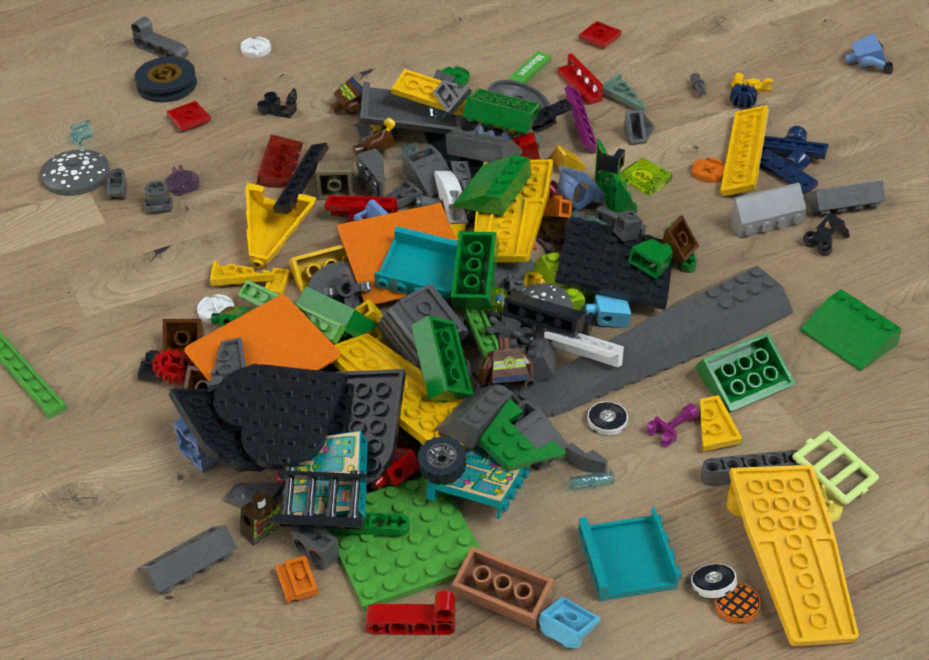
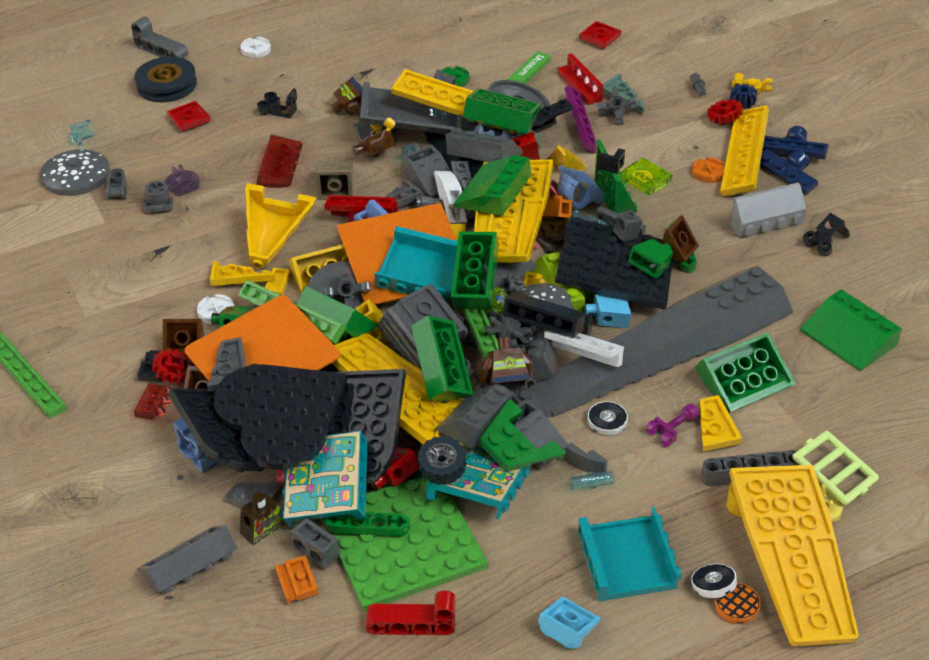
black plate [273,142,329,214] -> none
black fence [273,467,369,531] -> none
dark grey slope [356,148,385,197] -> none
dark grey wing [433,80,473,114] -> none
nougat brick [452,546,556,630] -> none
dark grey slope [624,109,655,144] -> none
dark grey slope [803,180,886,215] -> none
medium blue torso [845,33,894,74] -> none
none -> clear red plate [134,383,171,420]
none -> dark grey pin [597,88,638,125]
none -> red gear [707,99,743,125]

